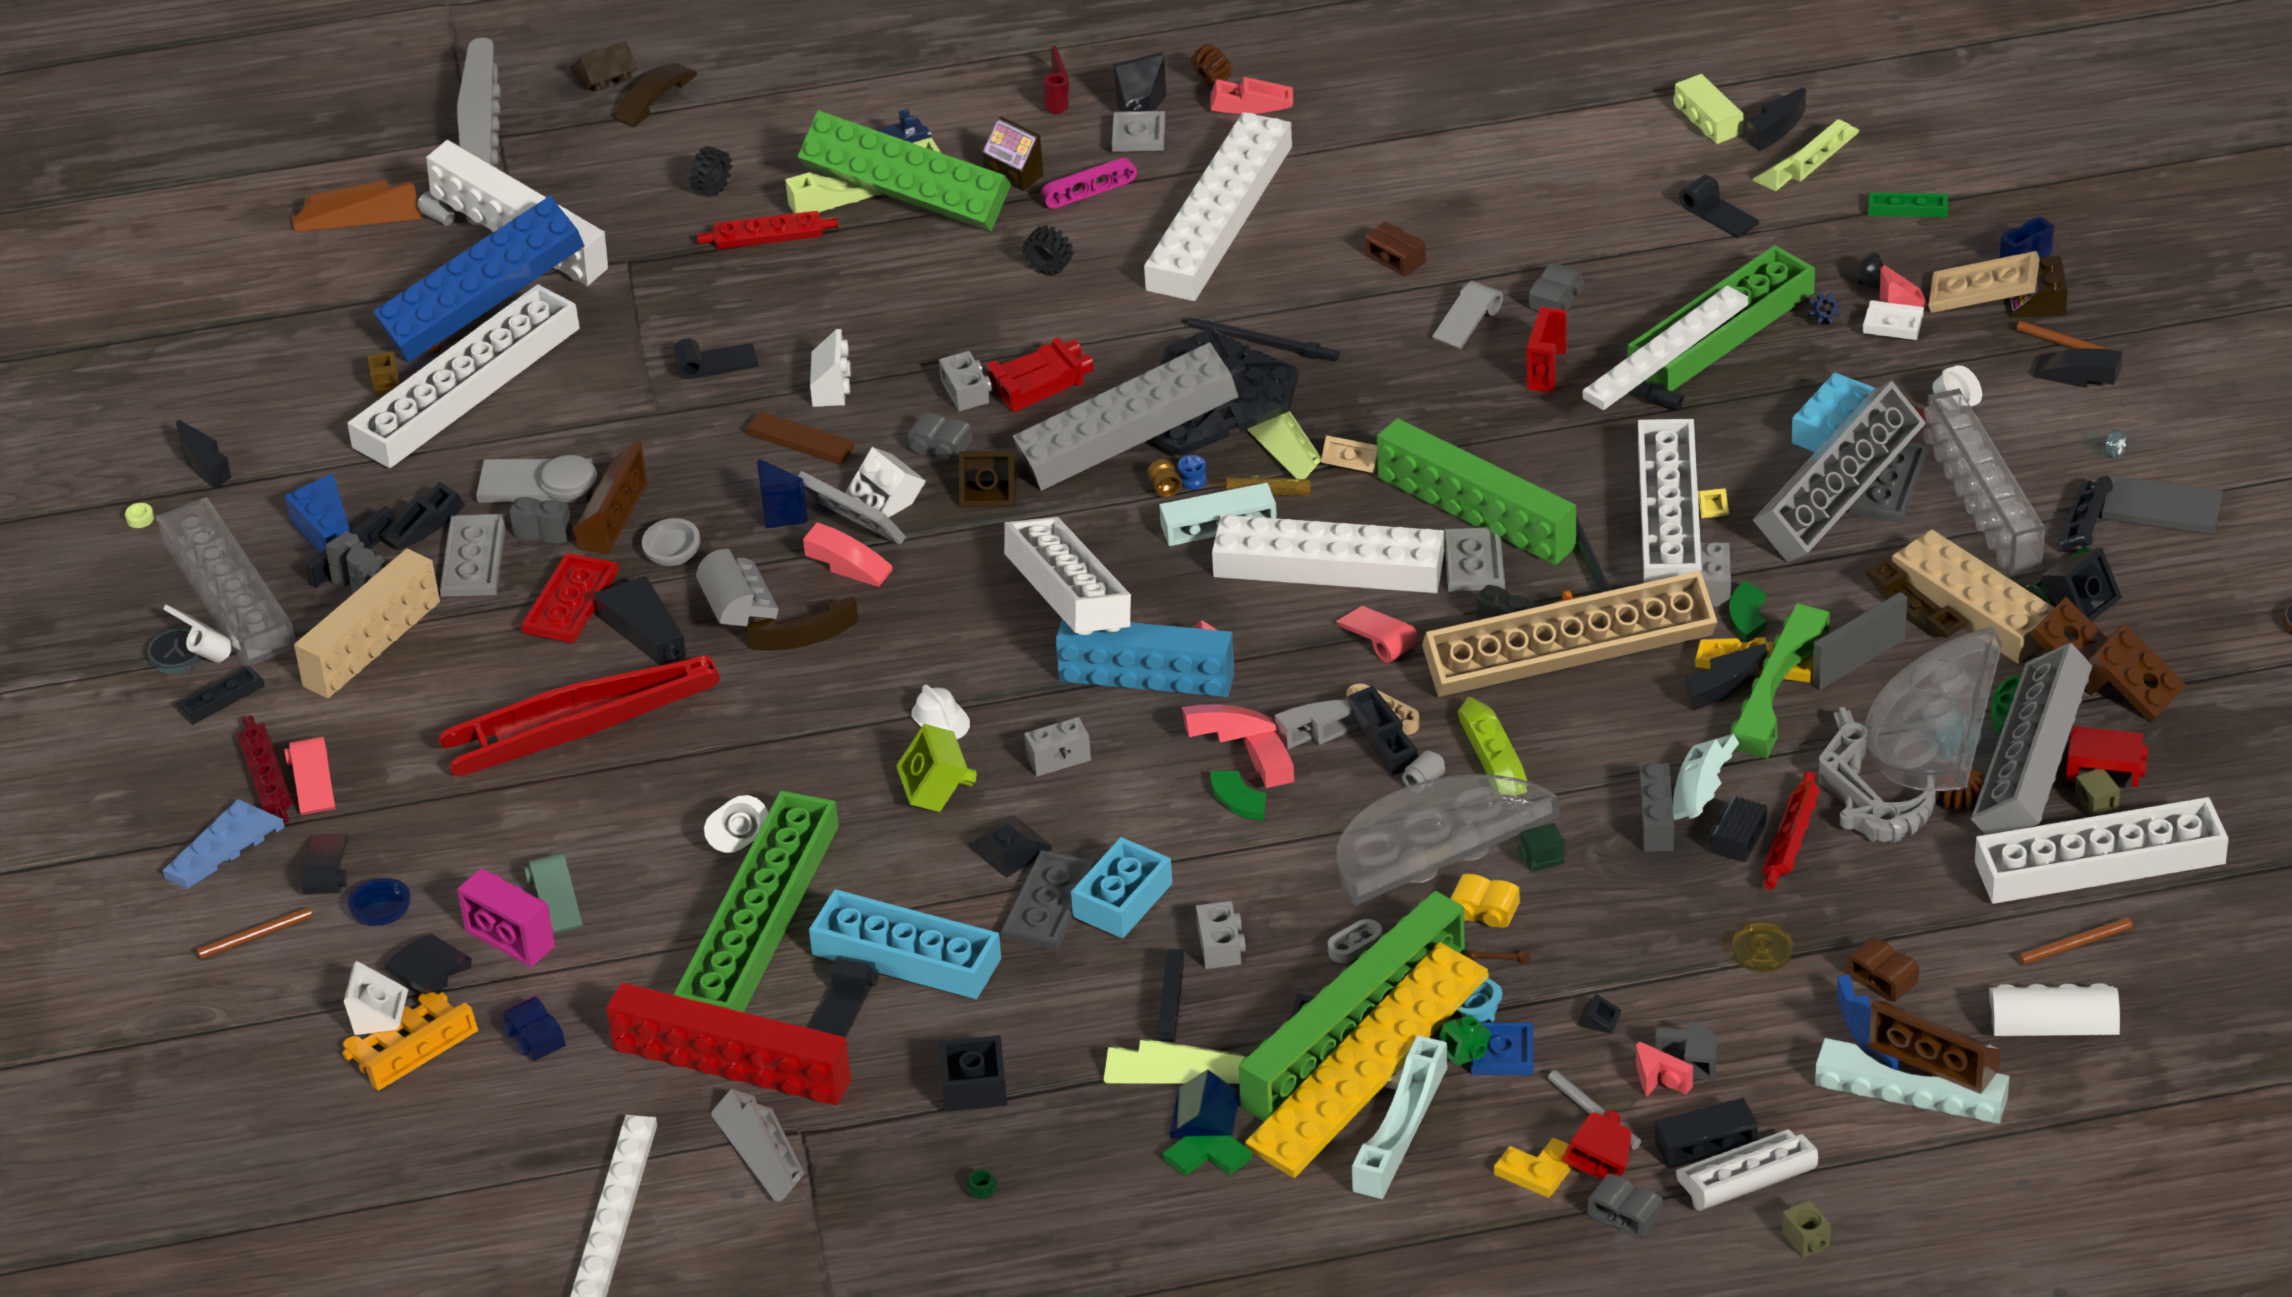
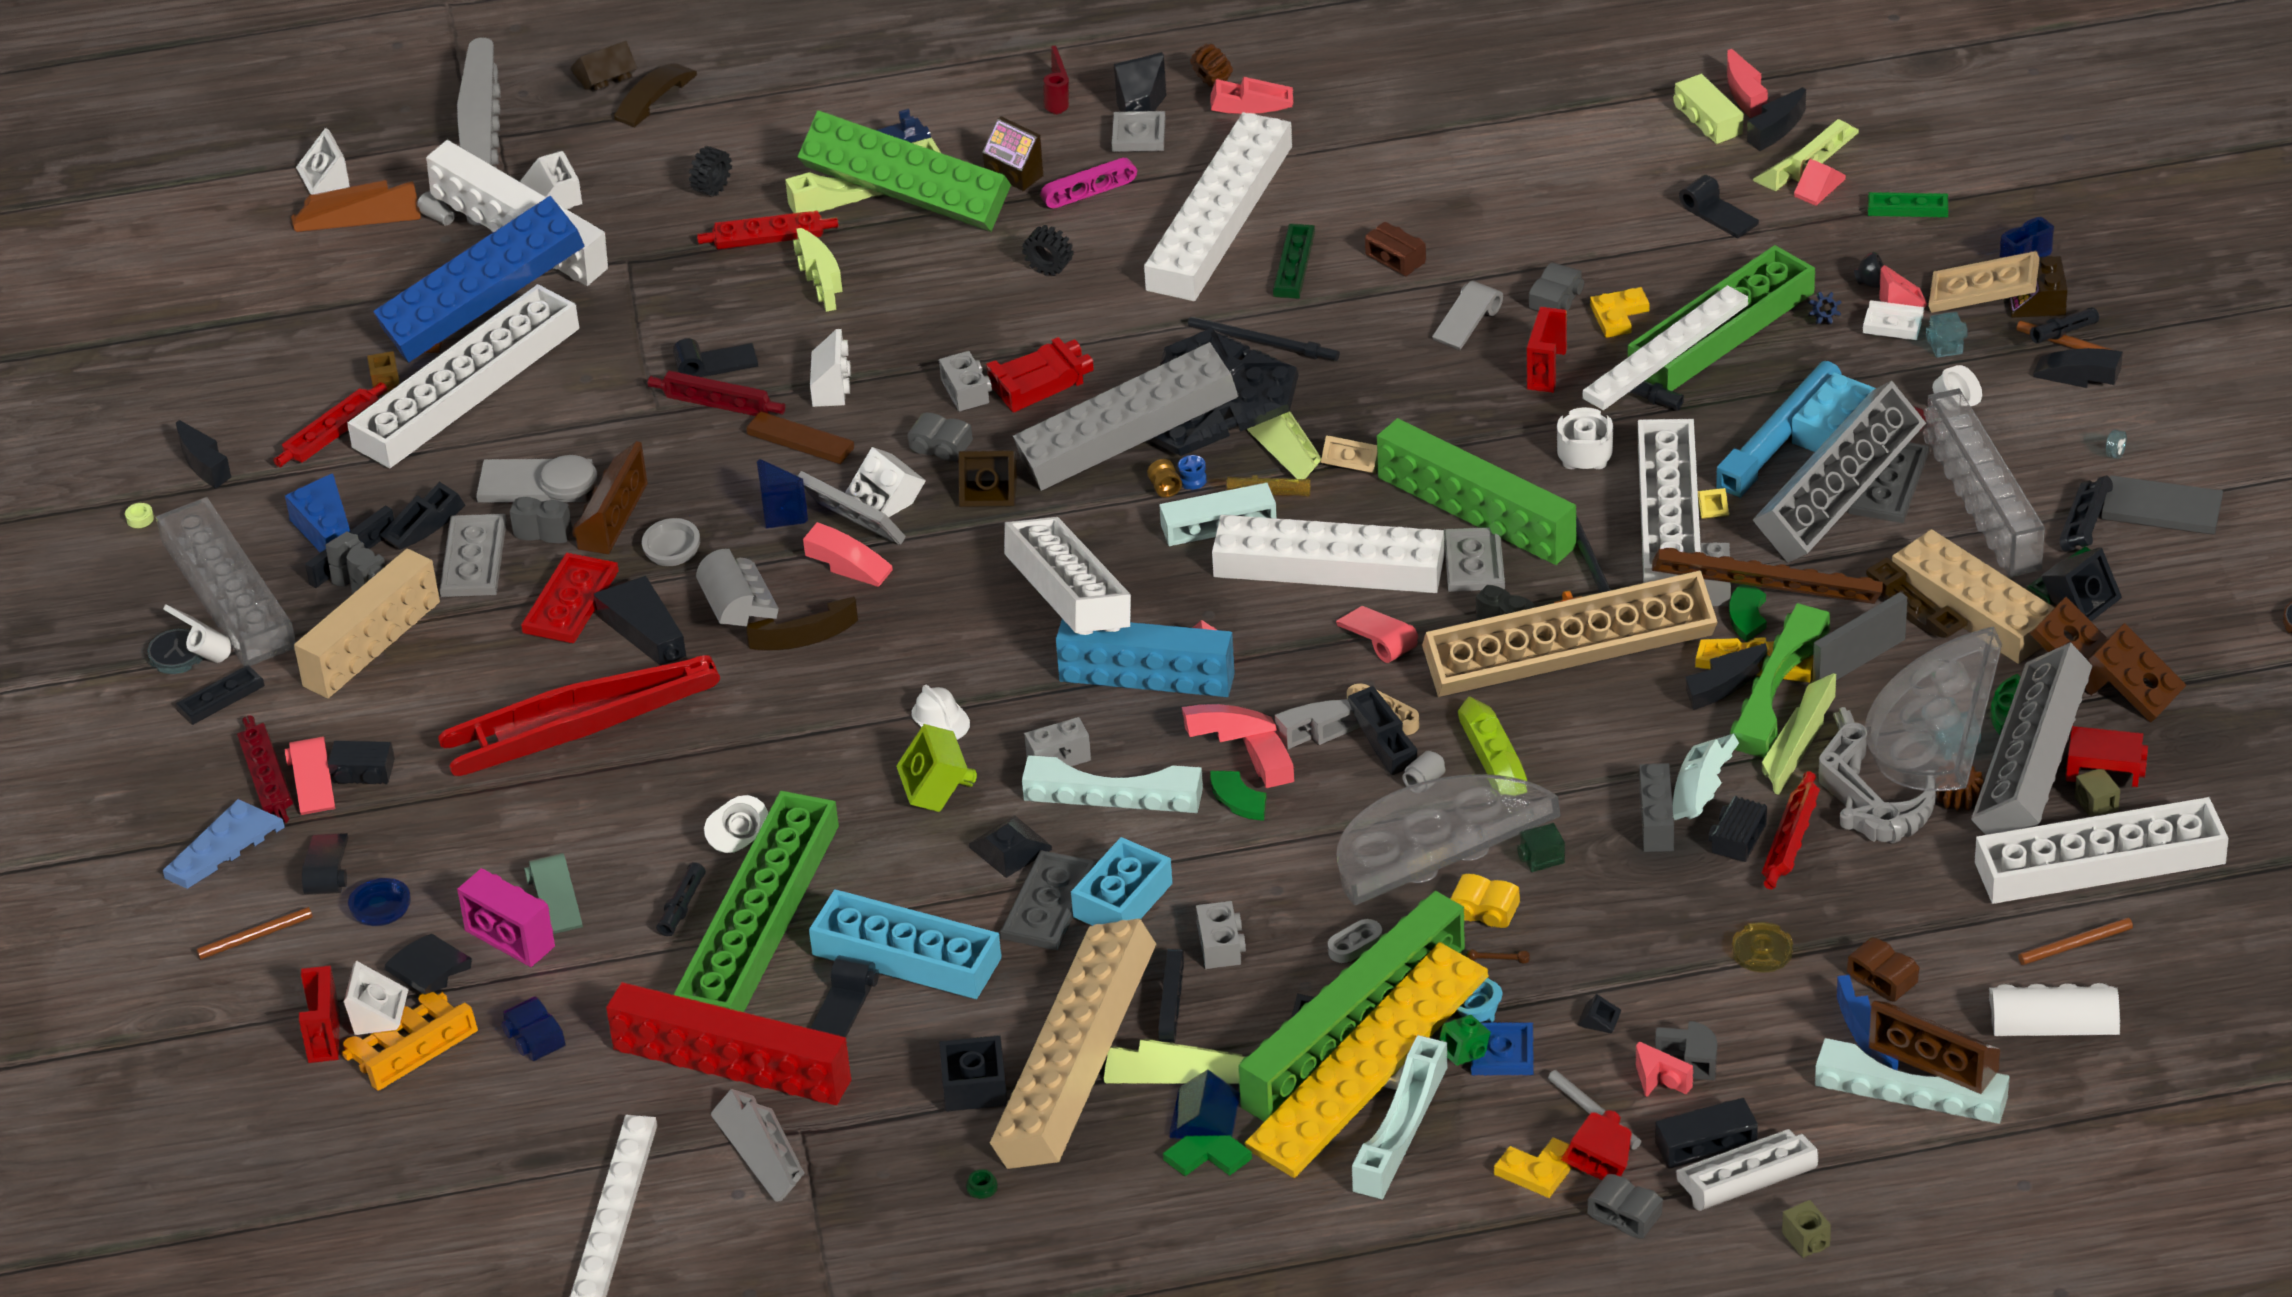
none -> red plate [274,382,387,468]
none -> white slope [296,128,350,195]
none -> red panel [299,966,340,1063]
none -> black brick [328,741,395,785]
none -> white slope [520,151,582,209]
none -> dark red plate [648,371,786,416]
none -> black pin [656,862,706,937]
none -> yellowish green slope [793,228,843,311]
none -> tan brick [990,918,1156,1169]
none -> light aqua arch [1022,755,1203,813]
none -> dark green tile [1273,224,1315,299]
none -> white brick [1557,408,1613,469]
none -> yellow plate [1590,287,1649,338]
none -> reddish brown plate [1652,548,1883,604]
none -> dark azure brick [1717,361,1842,498]
none -> coral slope [1727,49,1768,118]
none -> yellowish green wedge [1762,673,1836,795]
none -> coral slope [1794,159,1846,206]
none -> clear light blue brick [1926,312,1968,358]
none -> black pin [2030,307,2099,343]

